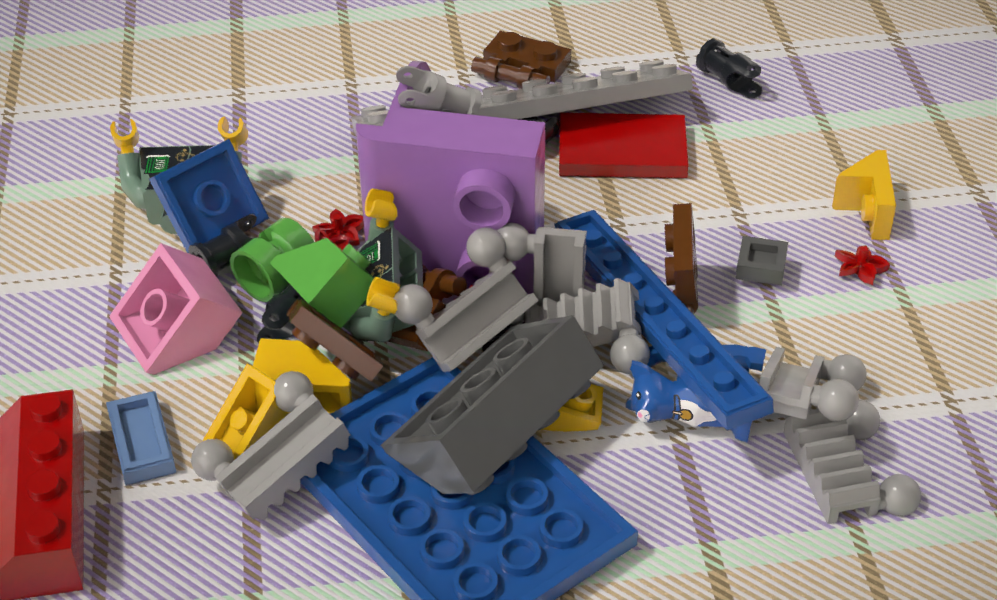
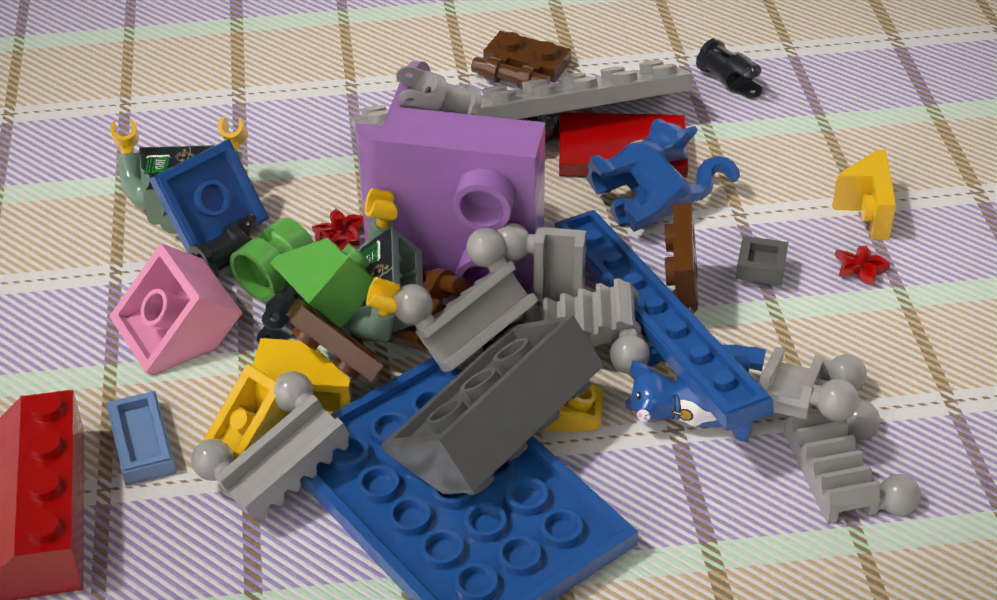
none -> blue animal [587,119,740,232]

